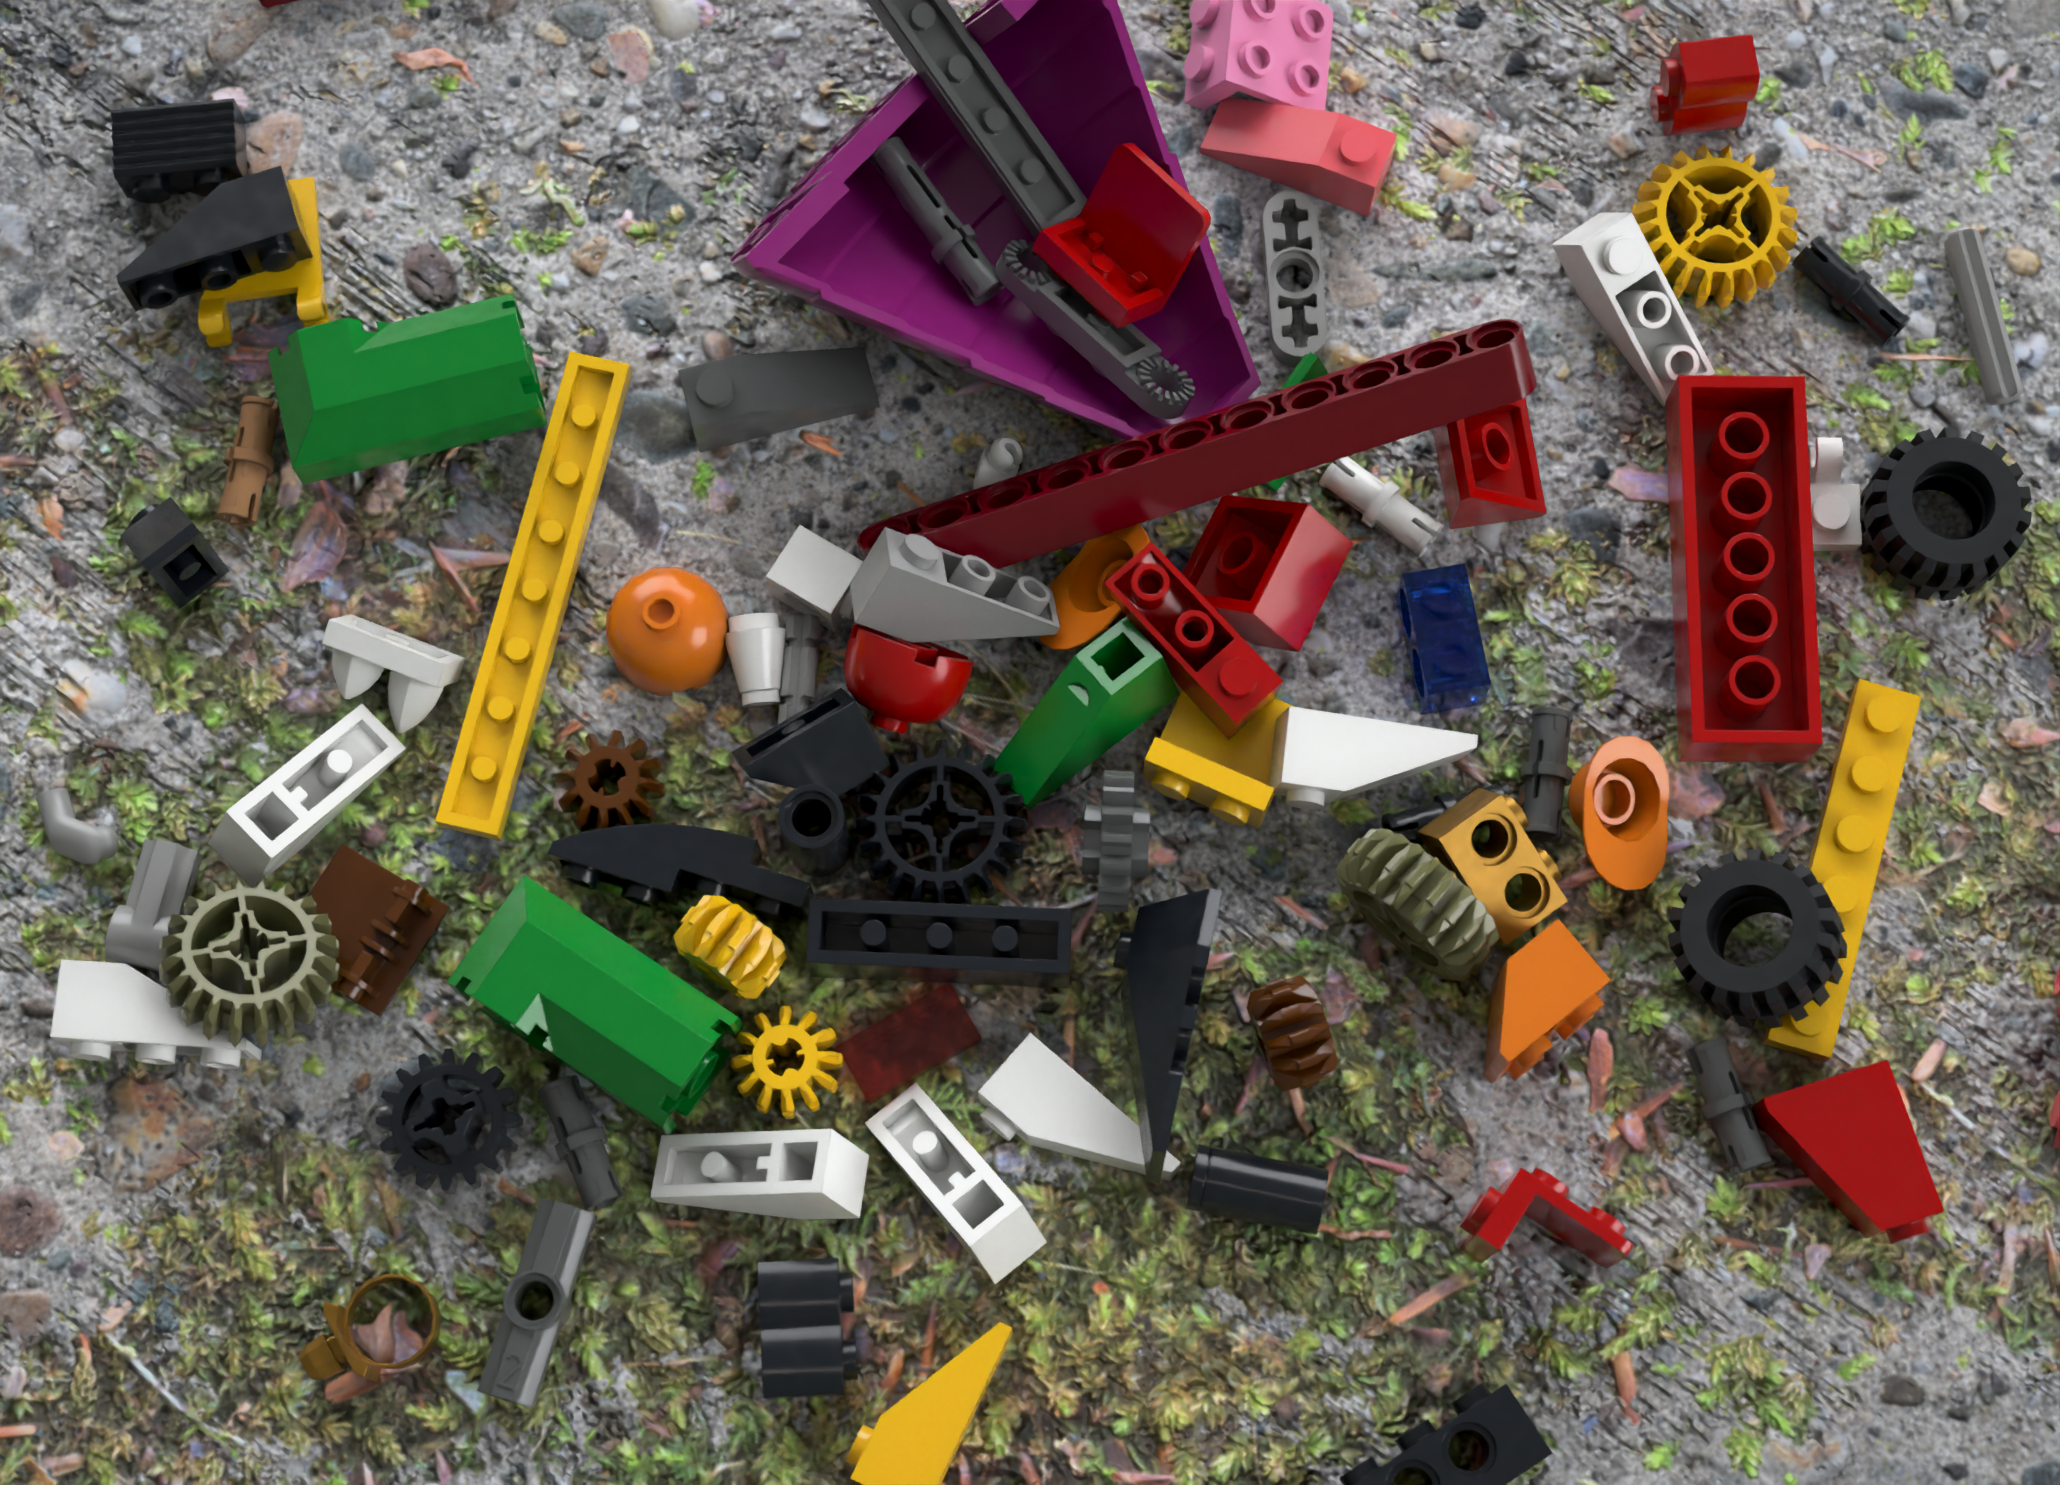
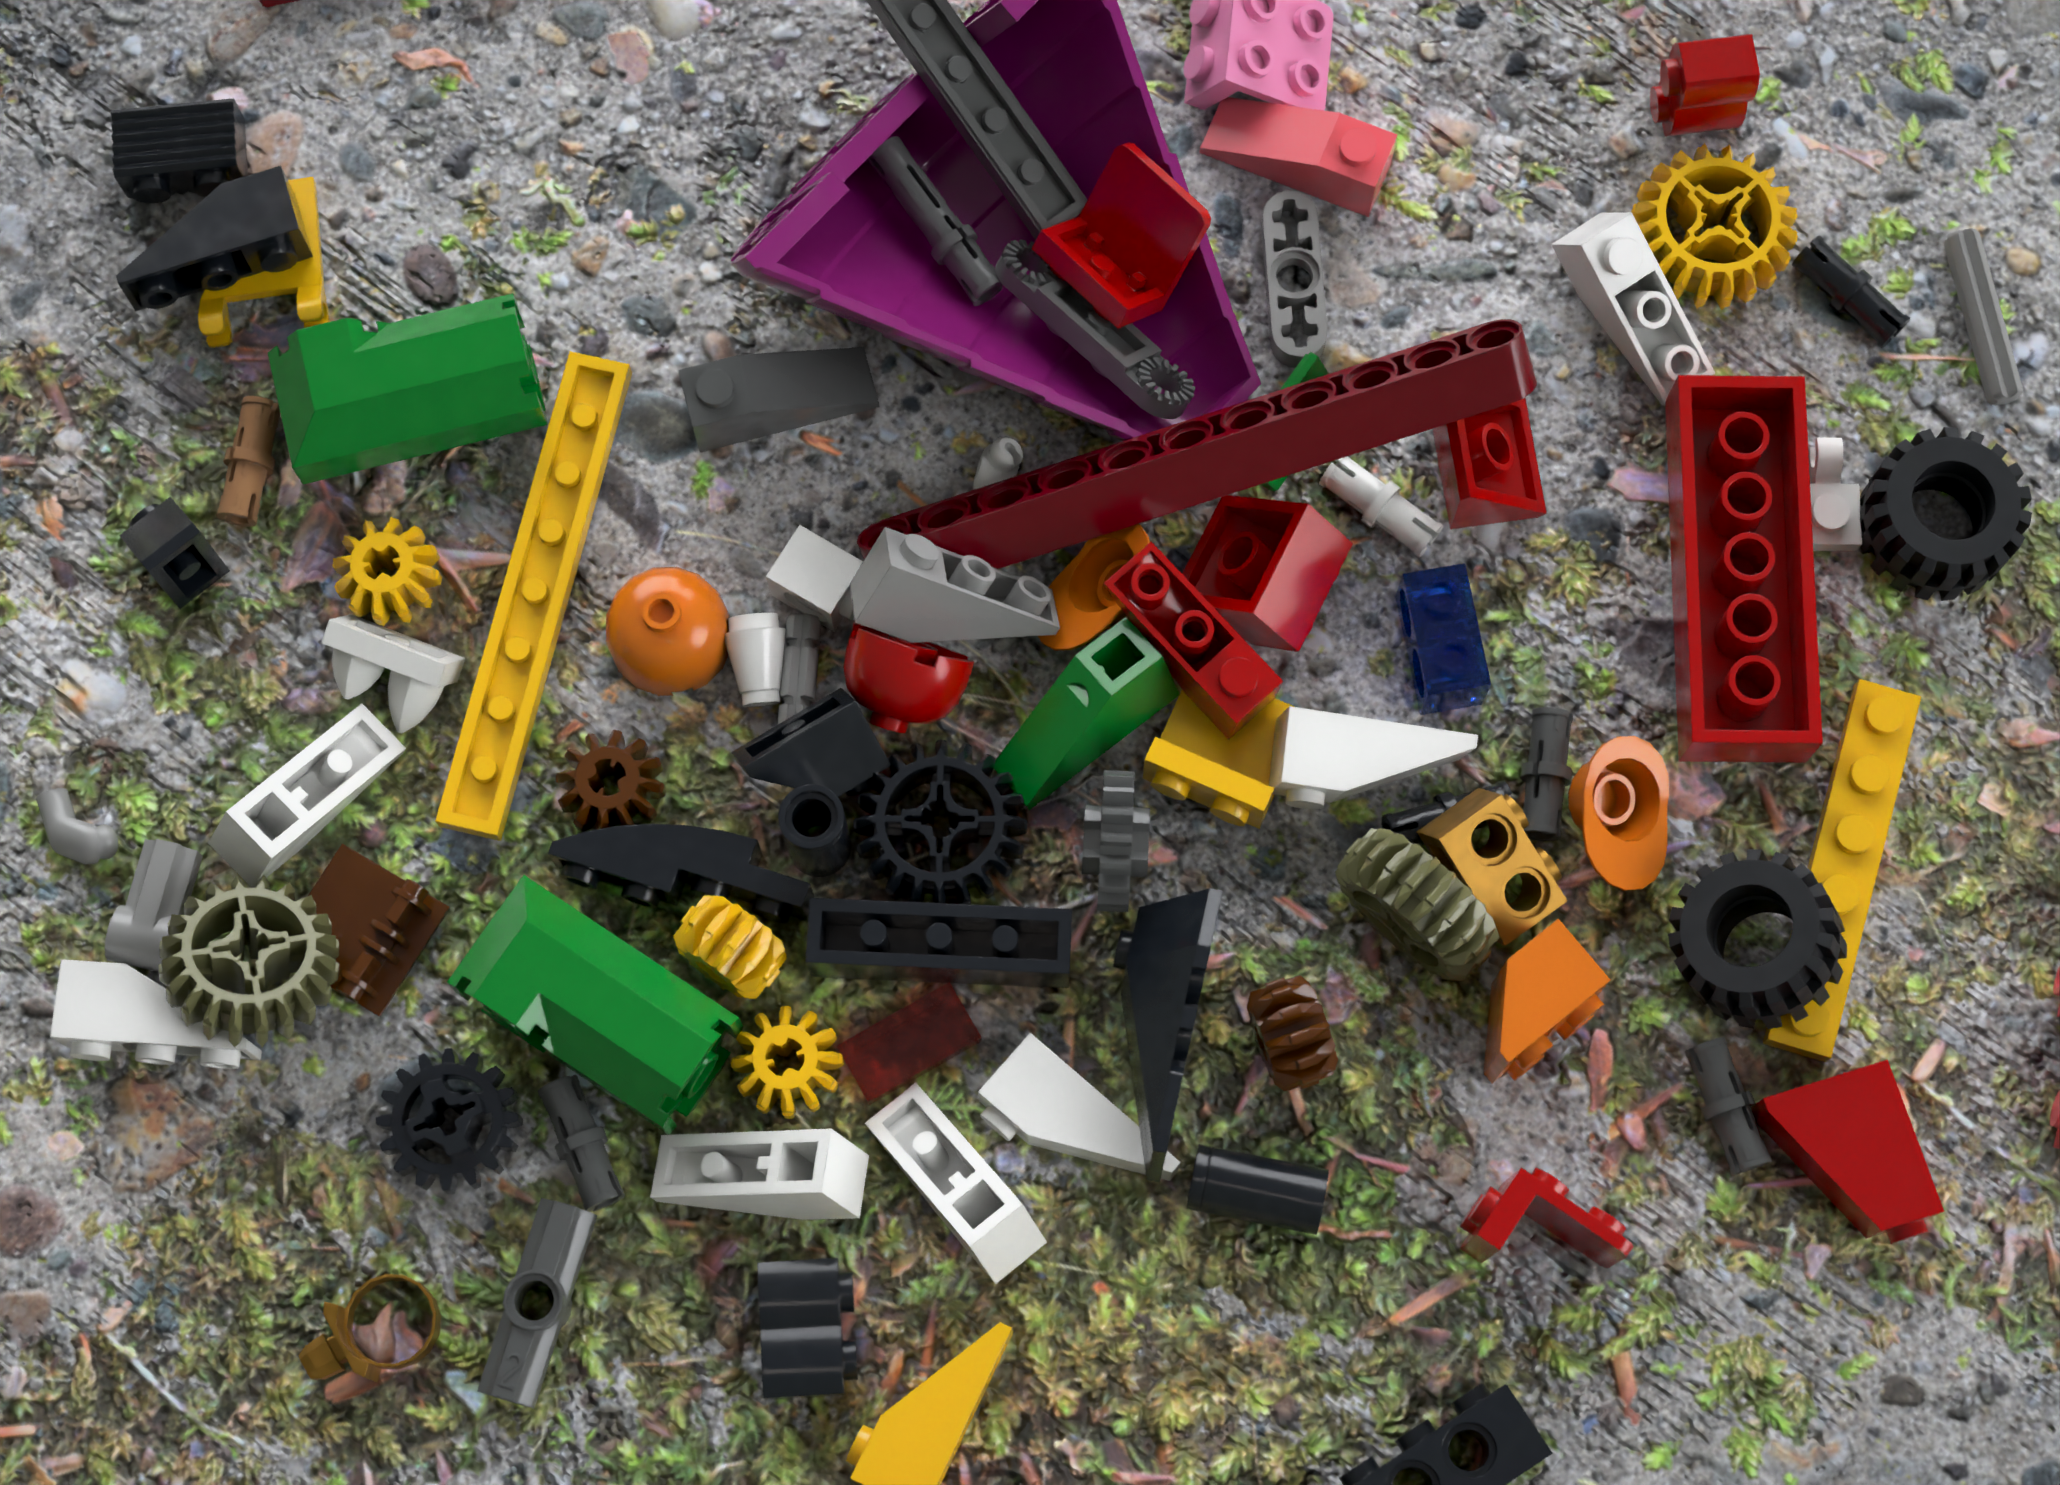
none -> yellow gear [332,517,442,627]

